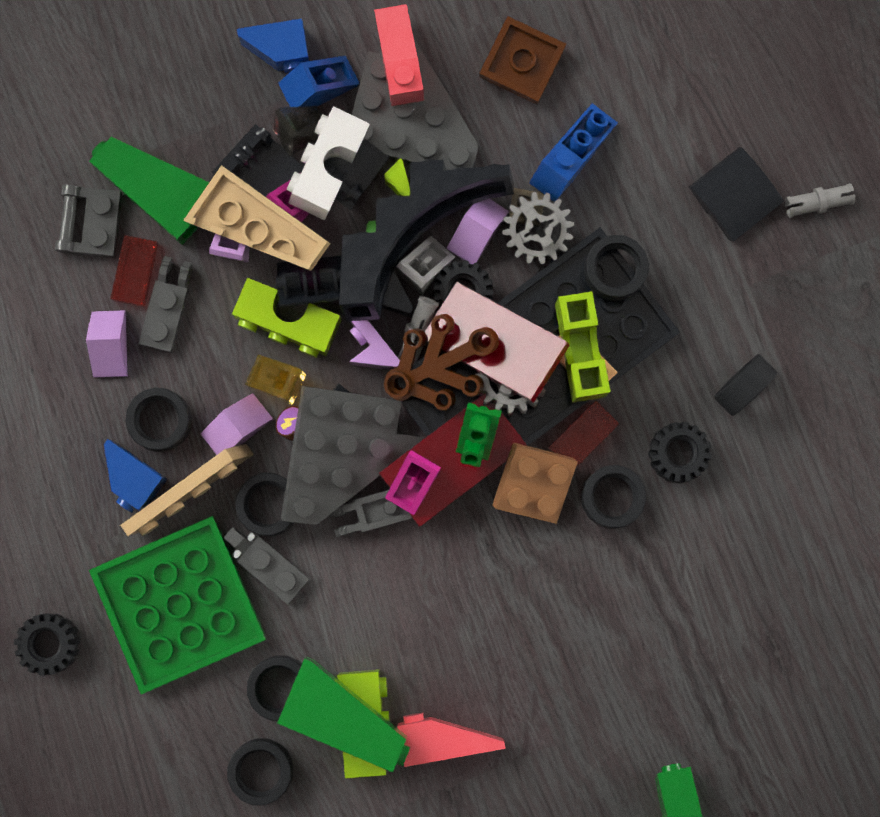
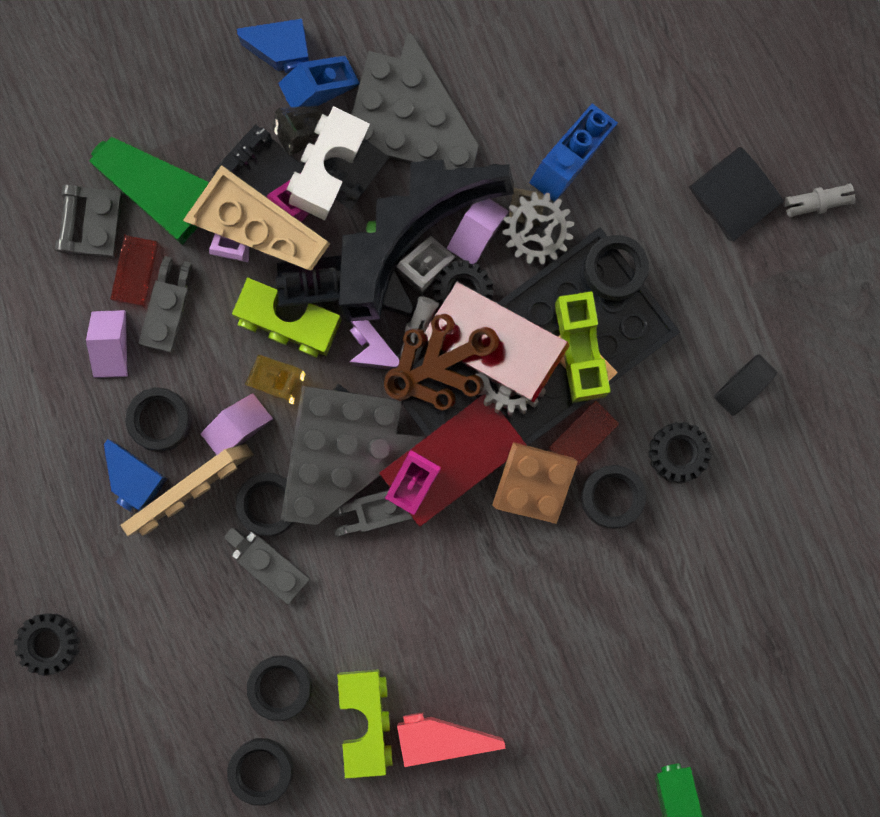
green plate [89,516,267,695] -> none
medium lavender tile [276,406,298,441] -> none
green slope [277,657,410,772] -> none
coral slope [374,4,424,106] -> none
lime slope [384,158,410,196] -> none
green hips [456,402,501,467] -> none
reddish brown plate [479,16,566,105] -> none

